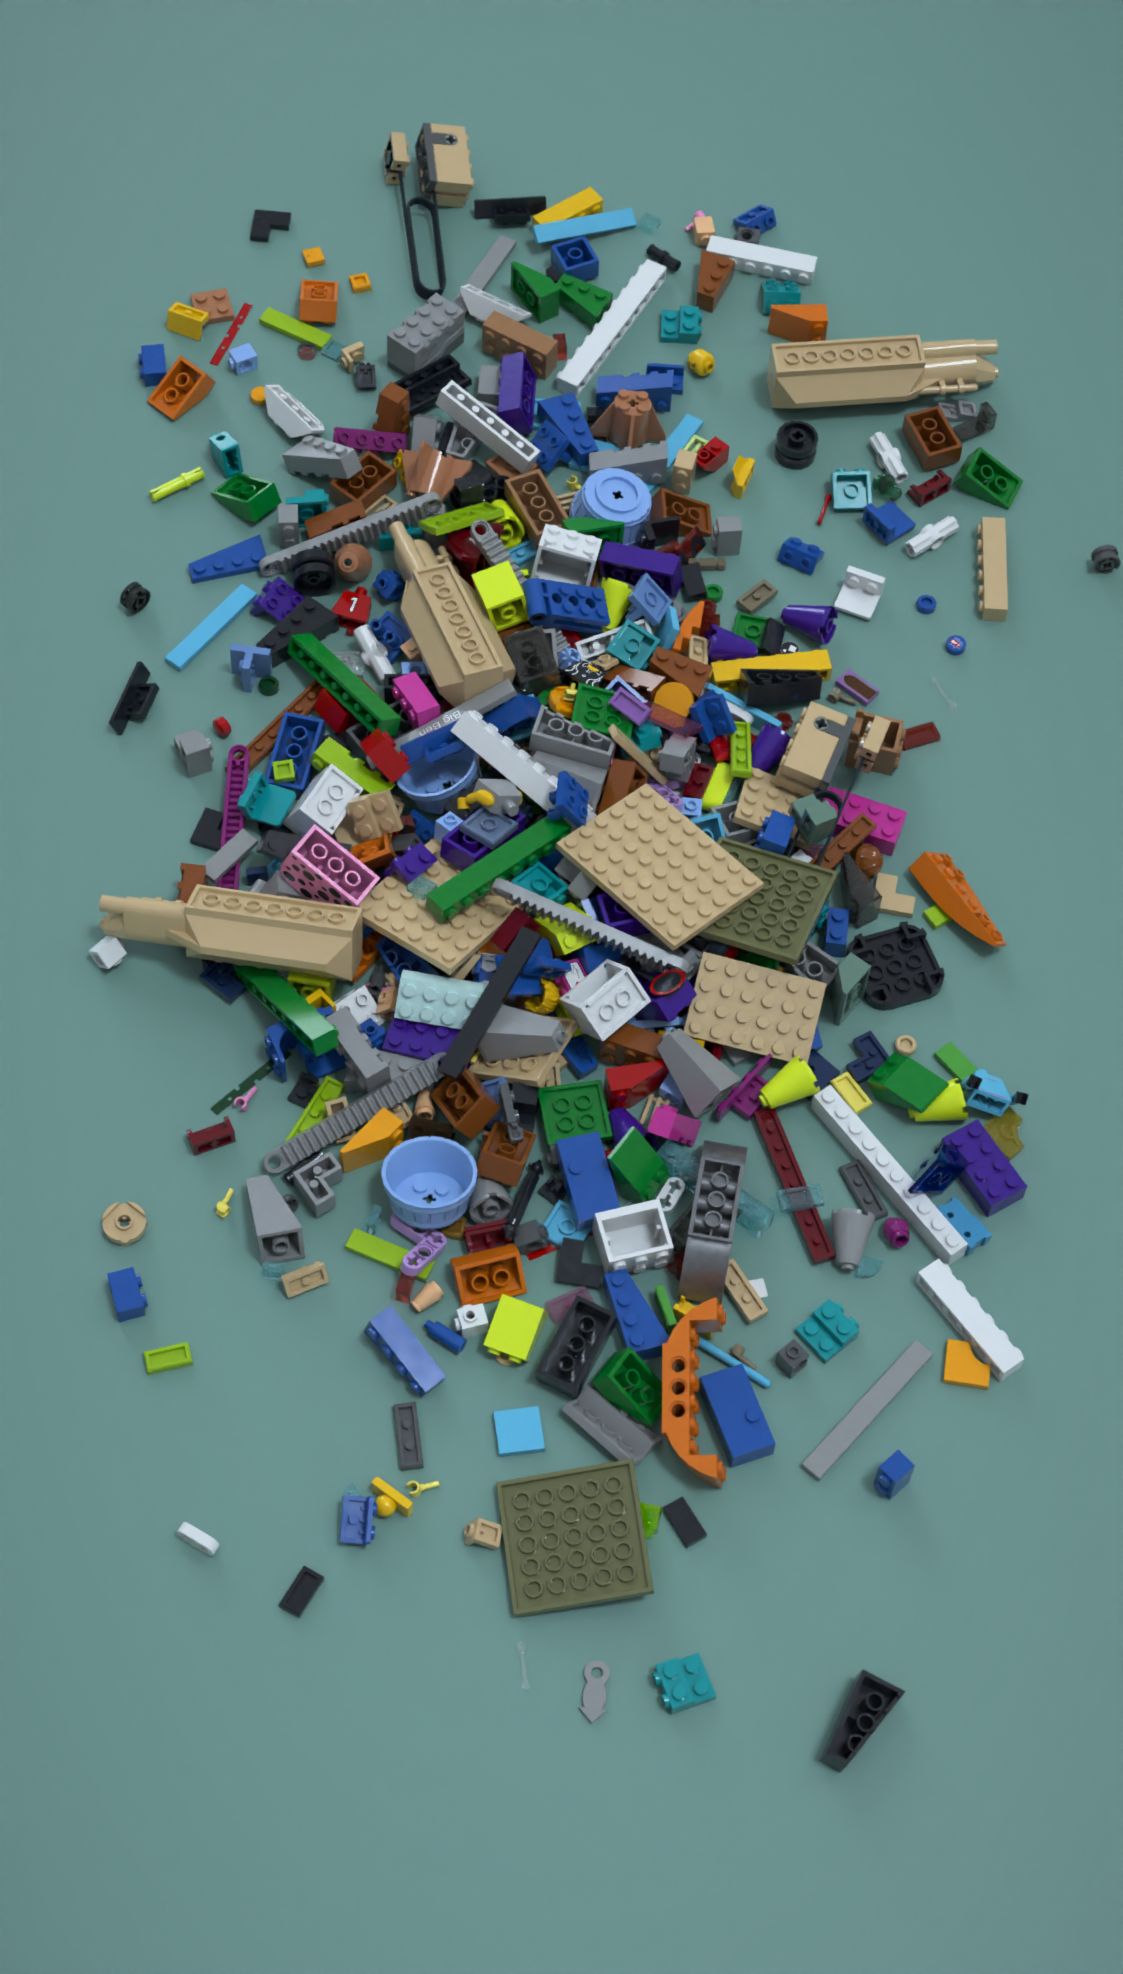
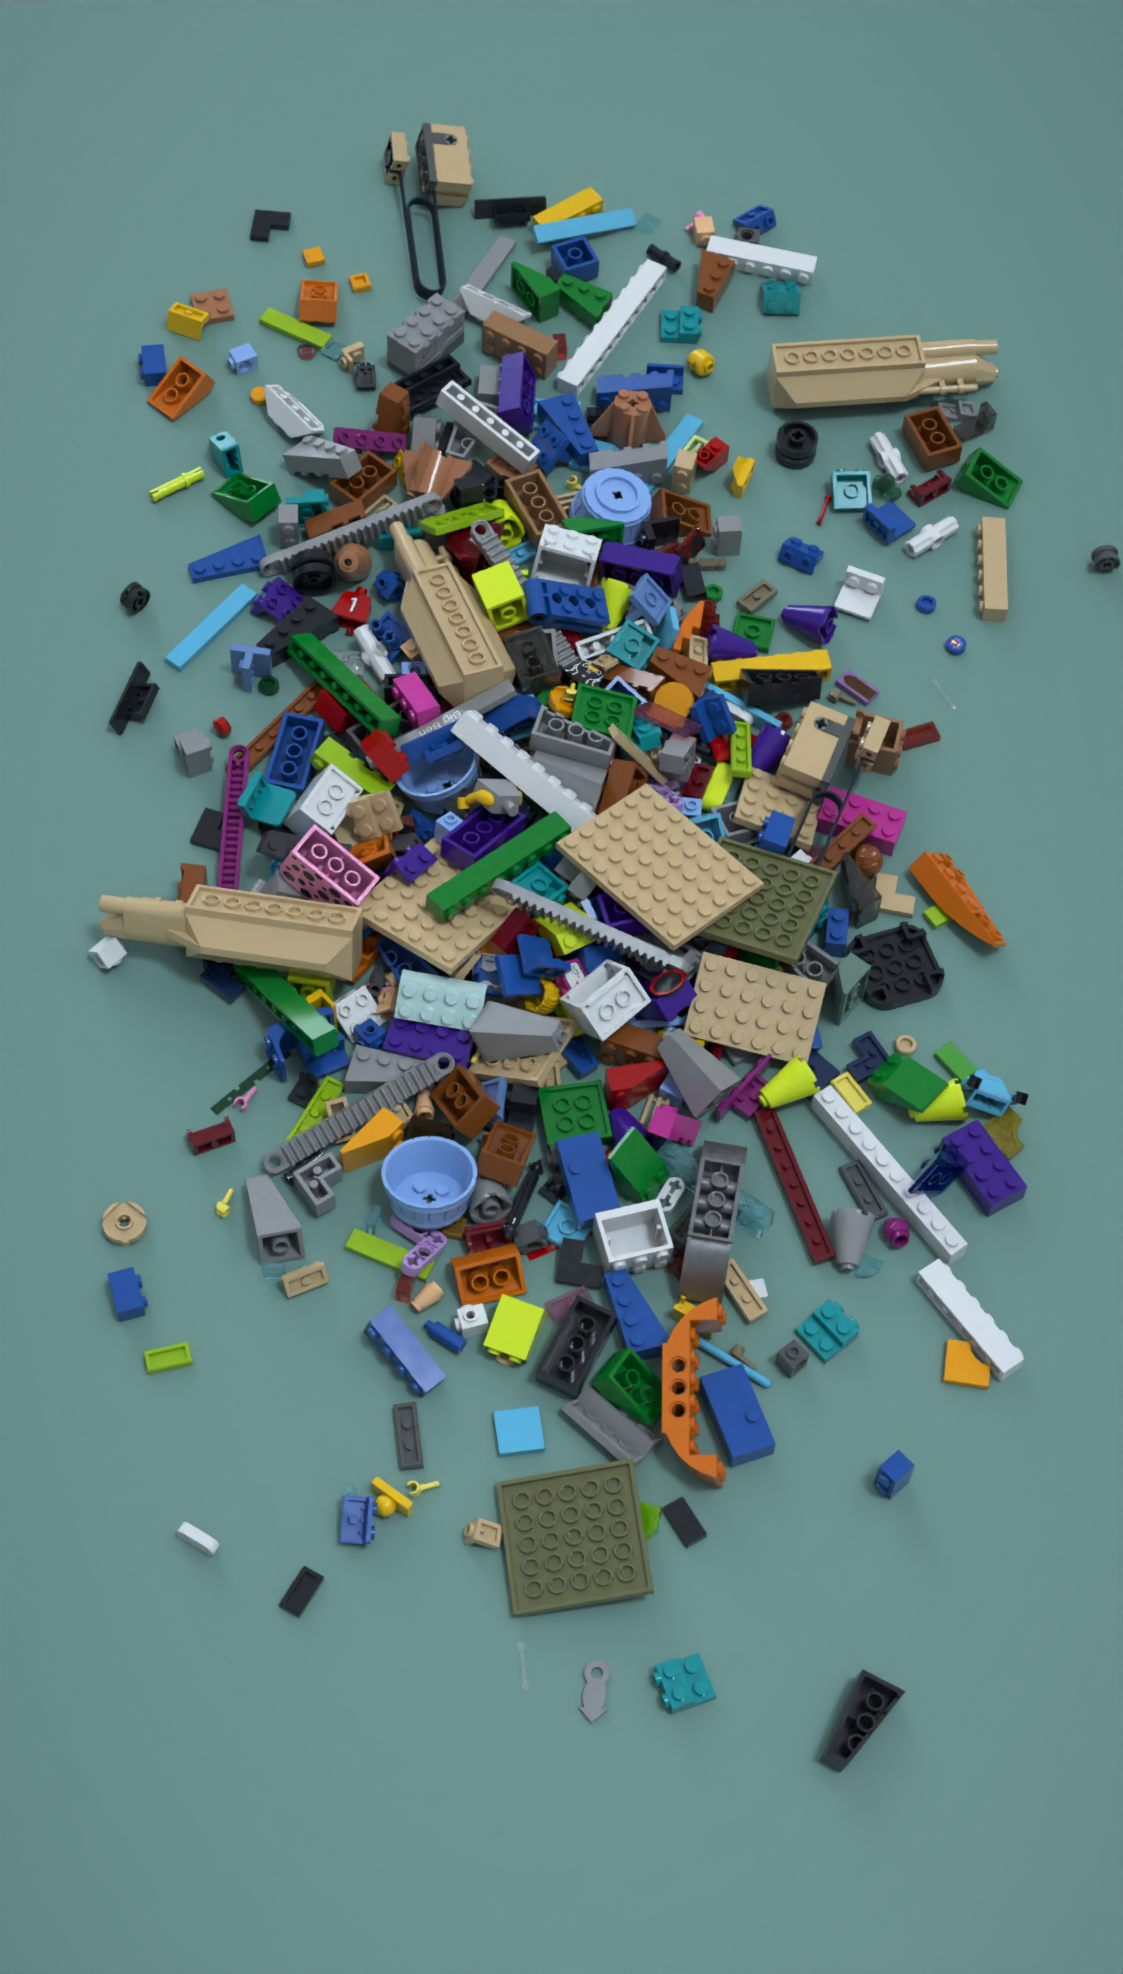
light grey tile [203,828,258,884] -> none
red piece [209,303,253,366] -> none
dark blue tile [246,866,268,886] -> none
lime tile [272,759,296,784] -> none
dark grey hinge [283,1194,299,1212] -> none
light grey wedge [326,1006,391,1093] -> none
clear light blue tile [407,874,437,900] -> none
black tile [437,926,542,1081] -> none
sand blue tile [459,806,518,850] -> none
dark grey hinge [498,1083,524,1144] -> none
blue plate [547,771,589,828] -> none
light blue gear [557,647,581,670] -> none
medium lavender tile [608,686,653,727] -> none
bright green tile [654,1284,677,1335] -> none
black tile [759,617,786,656] -> none
orange slope [768,304,828,342] -> none
clear light blue tile [776,1183,825,1214] -> none
black tile [779,641,800,654] -> none
sand green brick [788,794,837,845] -> none
light grey tile [801,1340,933,1481] -> none
dark azure piece [937,1196,992,1256] -> none

